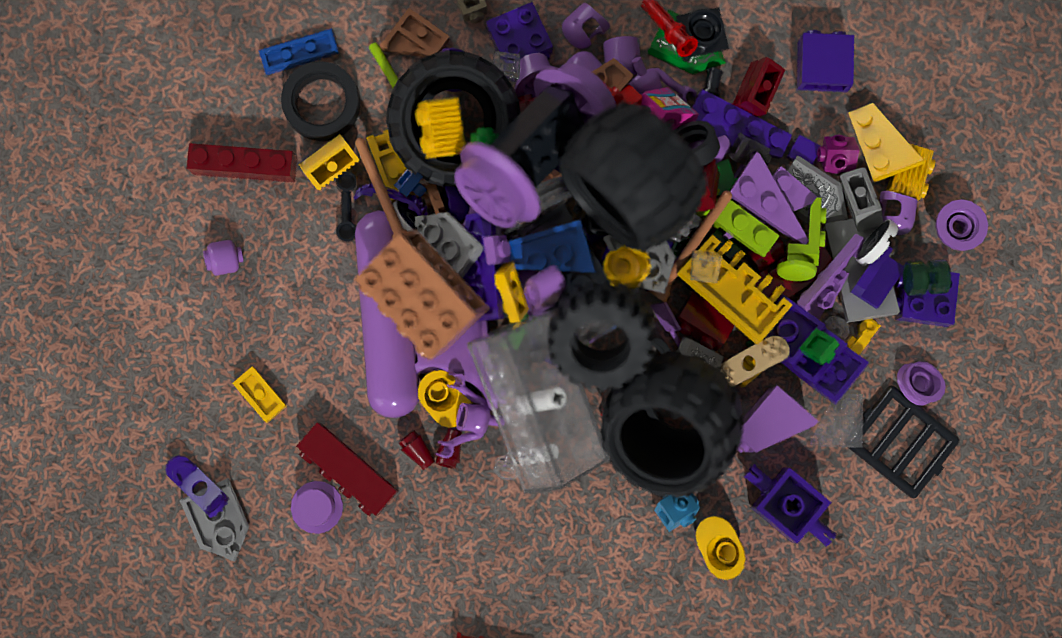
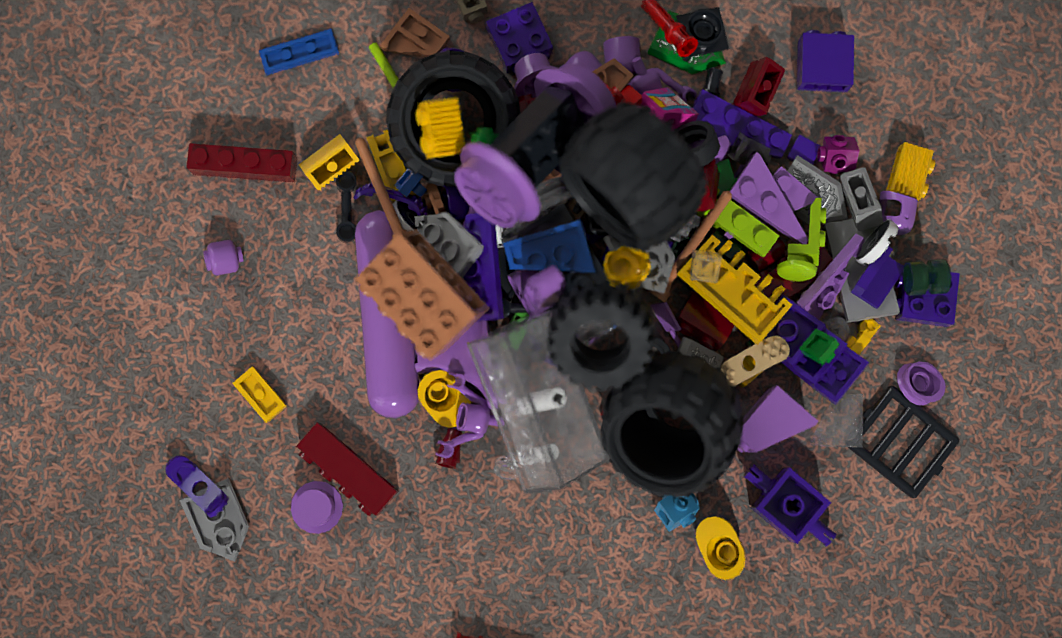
black tyre [281,61,361,141] -> none
dark red cone [398,430,435,470] -> none
medium lavender plate [483,235,510,265] -> none
clear tile [492,51,520,82] -> none
yellow plate [495,262,529,323] -> none
medium lavender helmet [562,2,610,49] -> none
yellow wing [848,103,925,182] -> none
medium lavender piece [935,199,988,251] -> none

